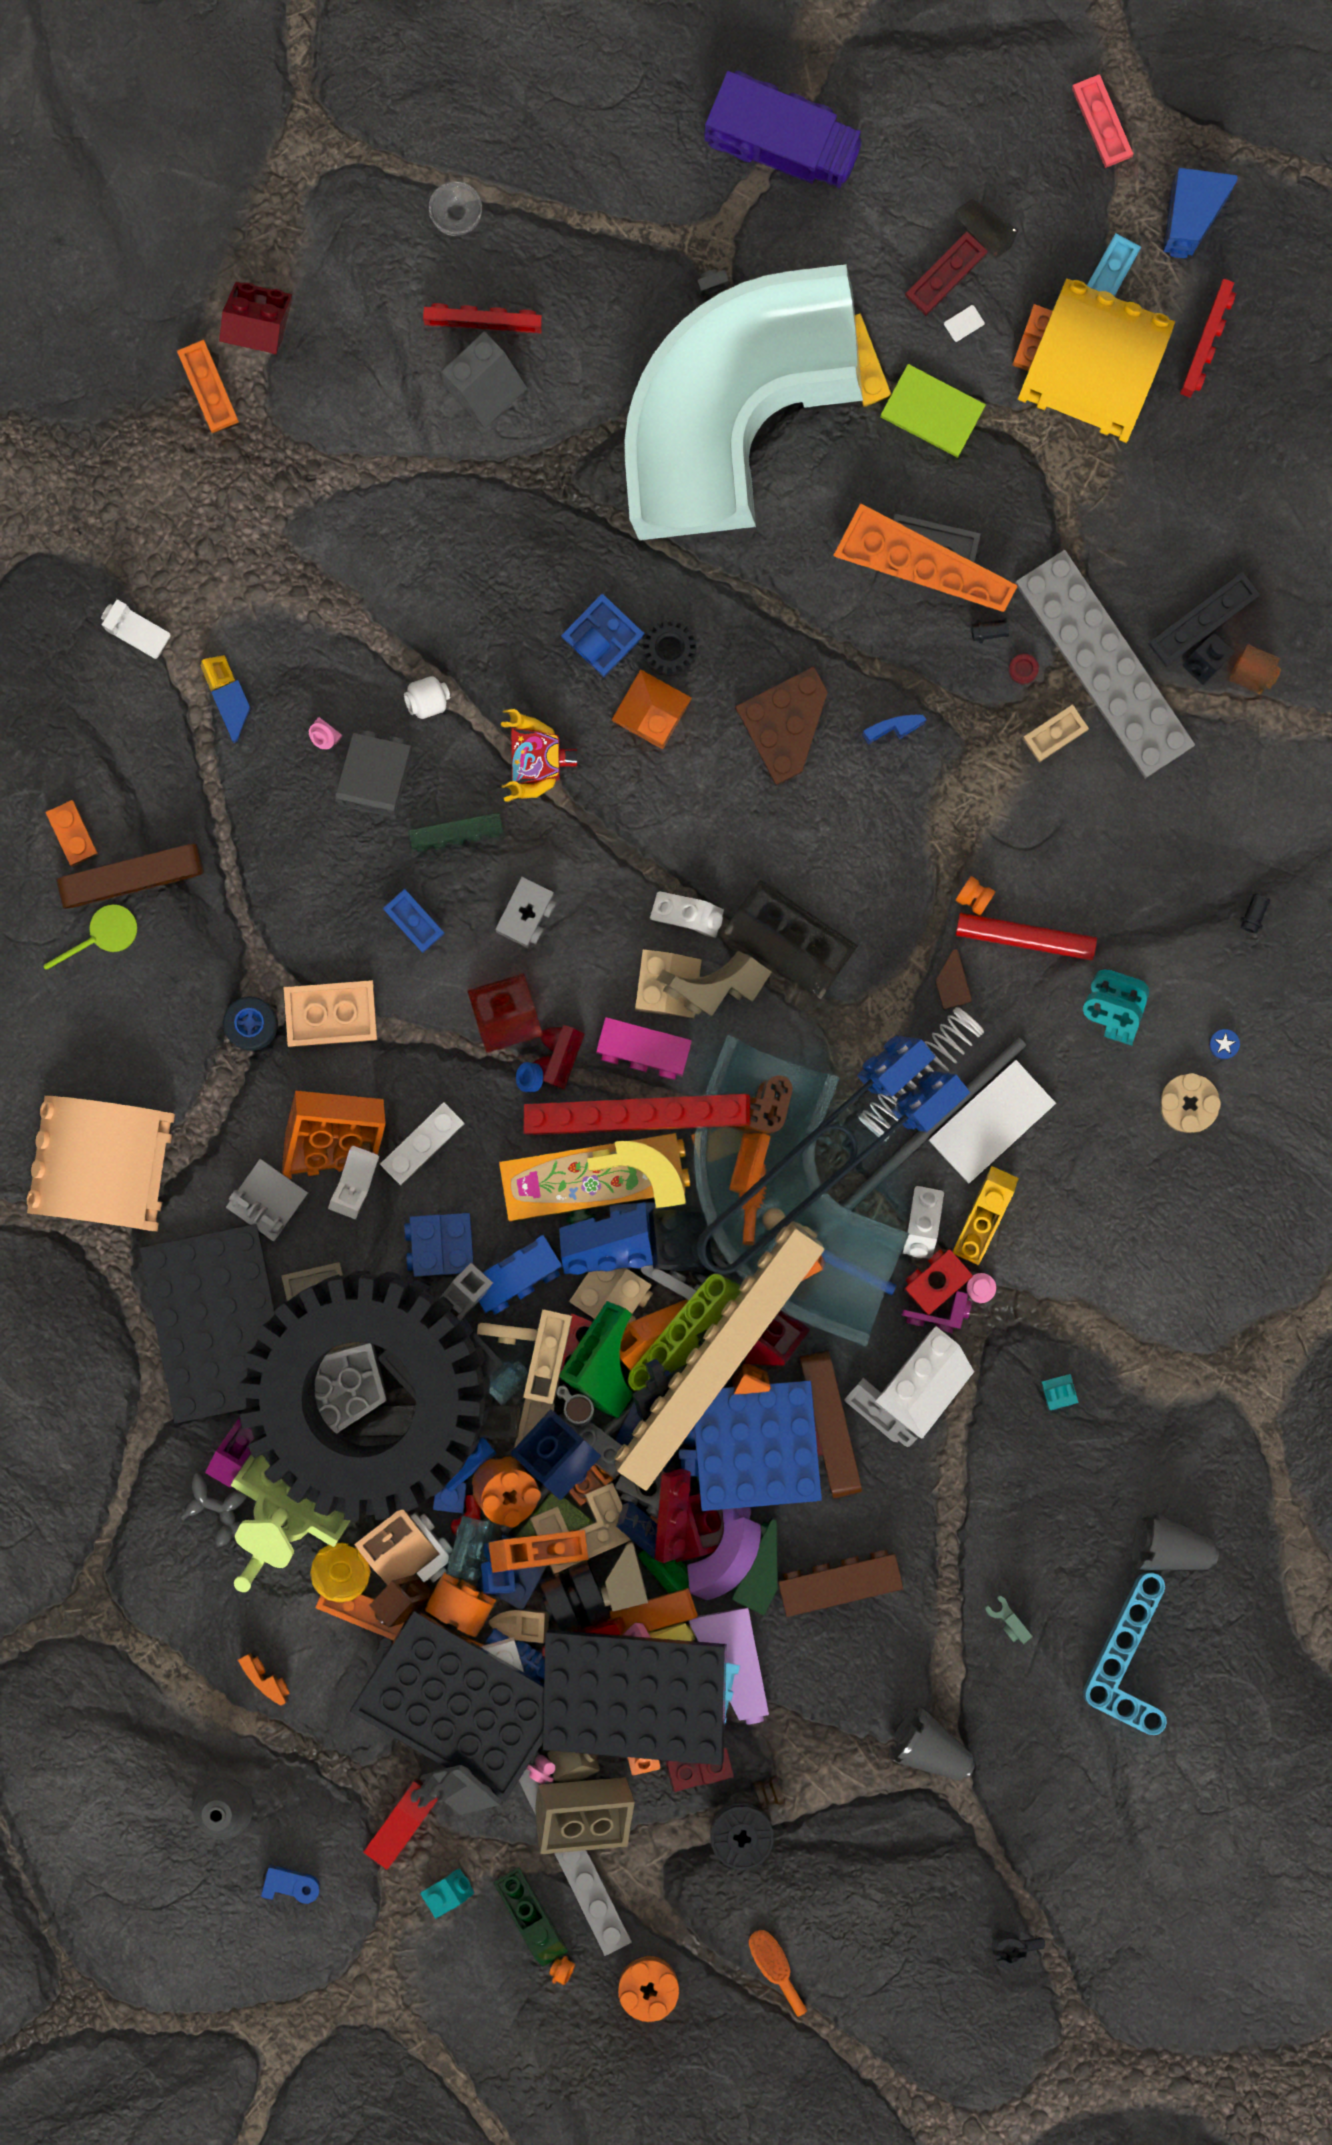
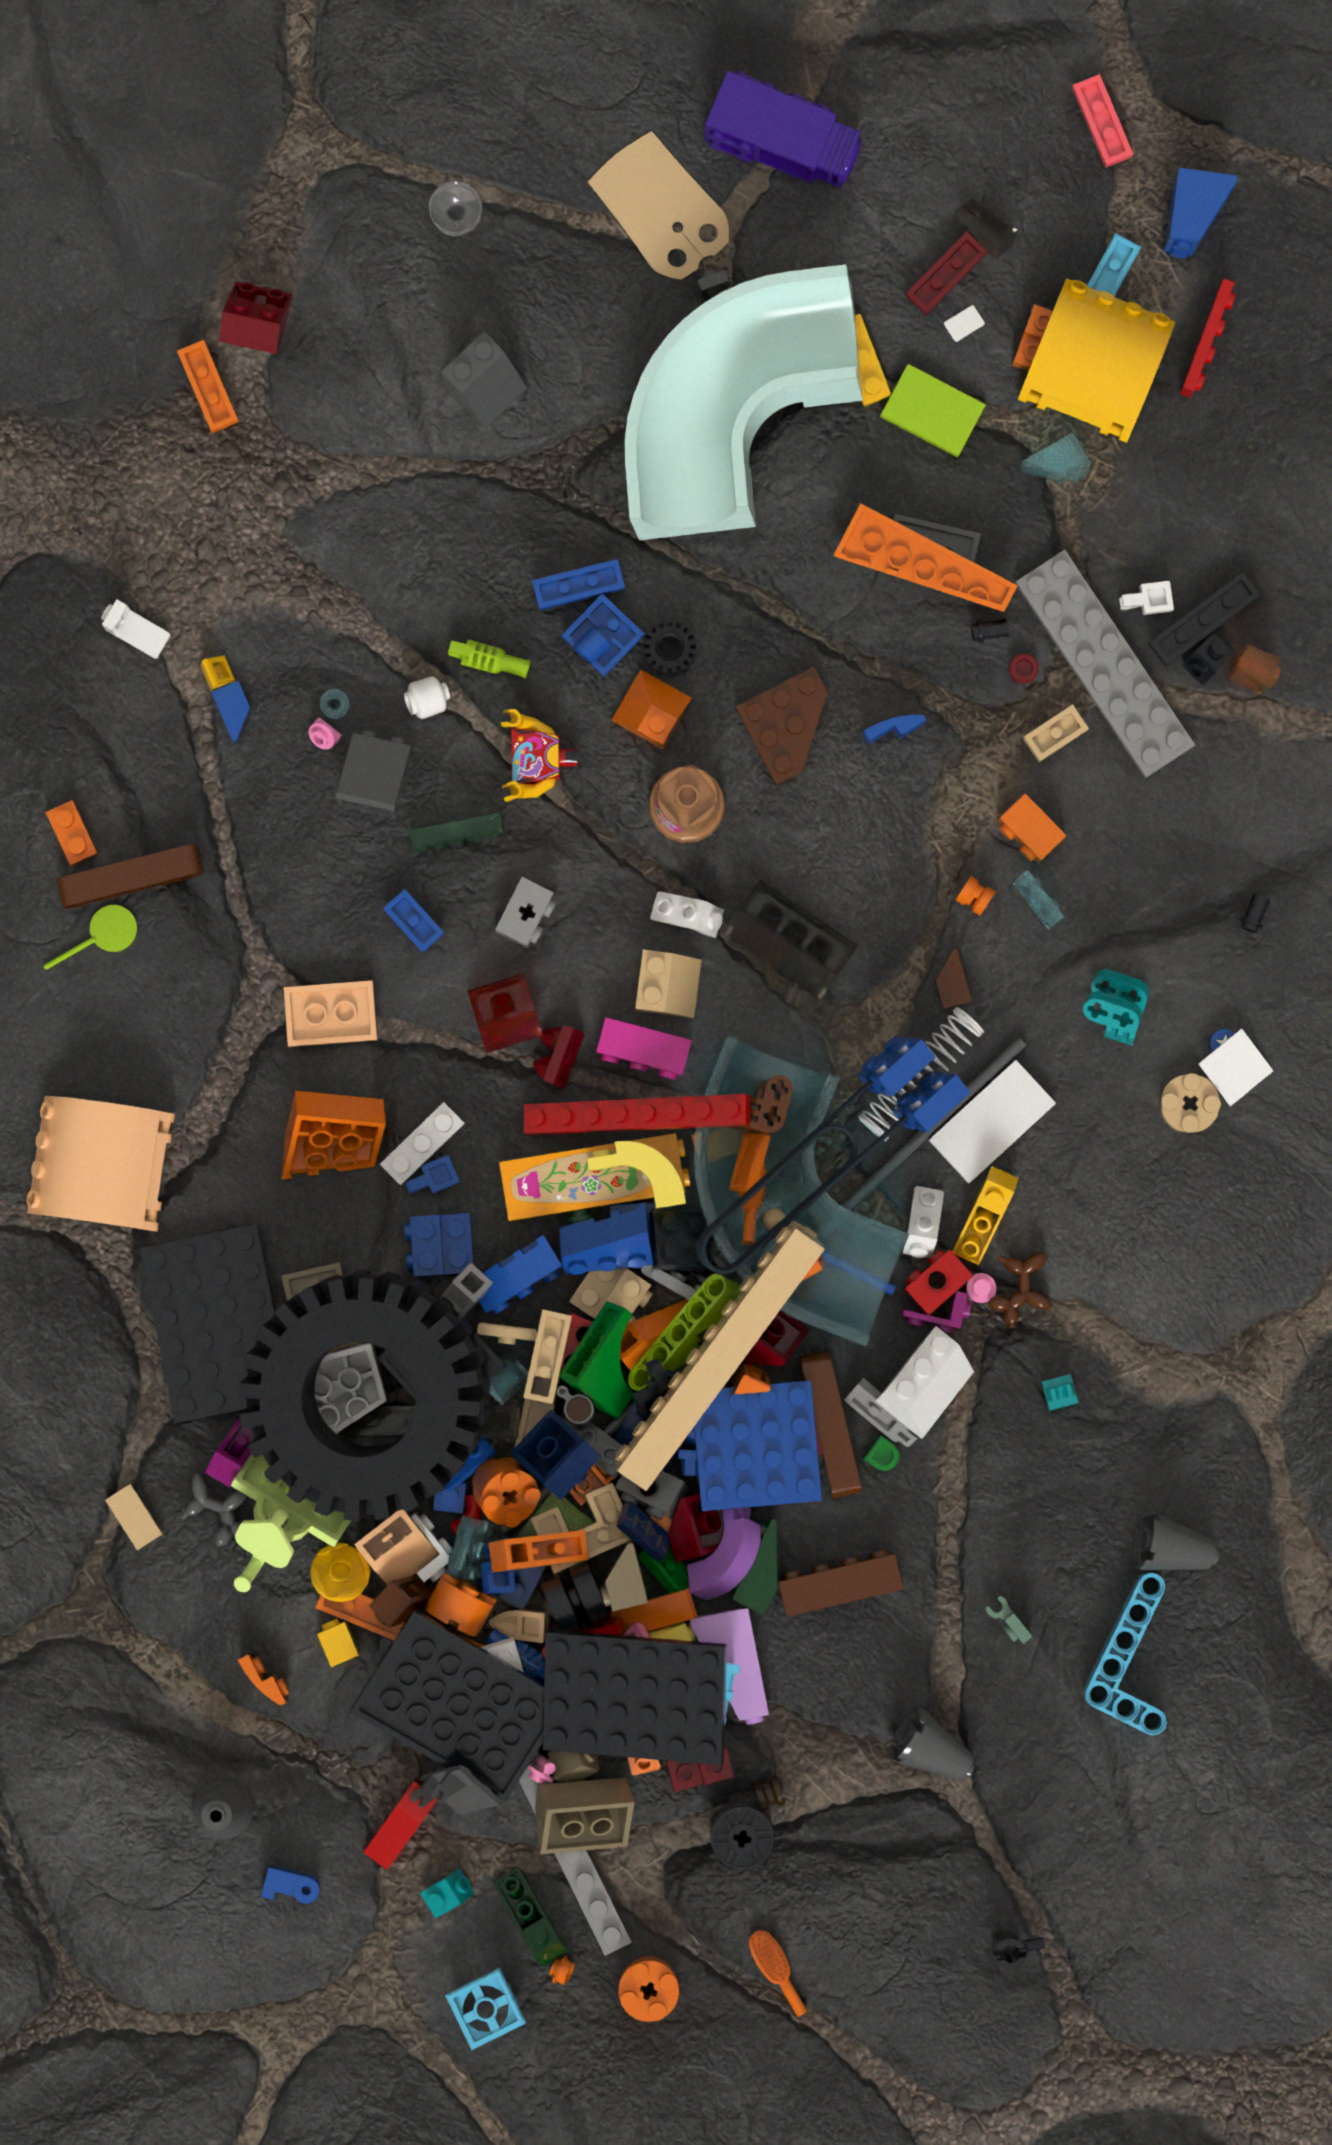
black wheel [223,996,278,1051] -> none
light grey hinge [226,1159,308,1241] -> none
white bracket [328,1146,379,1219] -> none
red plate [423,303,542,334] -> none
blue tile [516,1062,543,1092] -> none
dark red plate [655,1468,691,1563] -> none
dark tan arch [656,951,772,1016] -> none
red piece [955,912,1097,960] -> none
none -> tan tile [105,1483,163,1550]
none -> yellow brick [317,1618,361,1667]
none -> clear light blue plate [320,689,349,719]
none -> blue plate [405,1155,460,1194]
none -> medium azure piece [445,1967,526,2050]
none -> lime hinge [448,640,531,679]
none -> blue plate [532,559,625,611]
none -> tan piece [588,131,729,280]
none -> medium nougat piece [648,765,725,843]
none -> green tile [863,1435,899,1471]
none -> reddish brown piece [988,1253,1051,1328]
none -> orange brick [997,793,1066,864]
none -> clear light blue plate [1013,870,1065,930]
none -> clear light blue slope [1020,433,1091,483]
none -> white plate [1119,581,1174,615]
none -> white sticker [1199,1028,1273,1106]

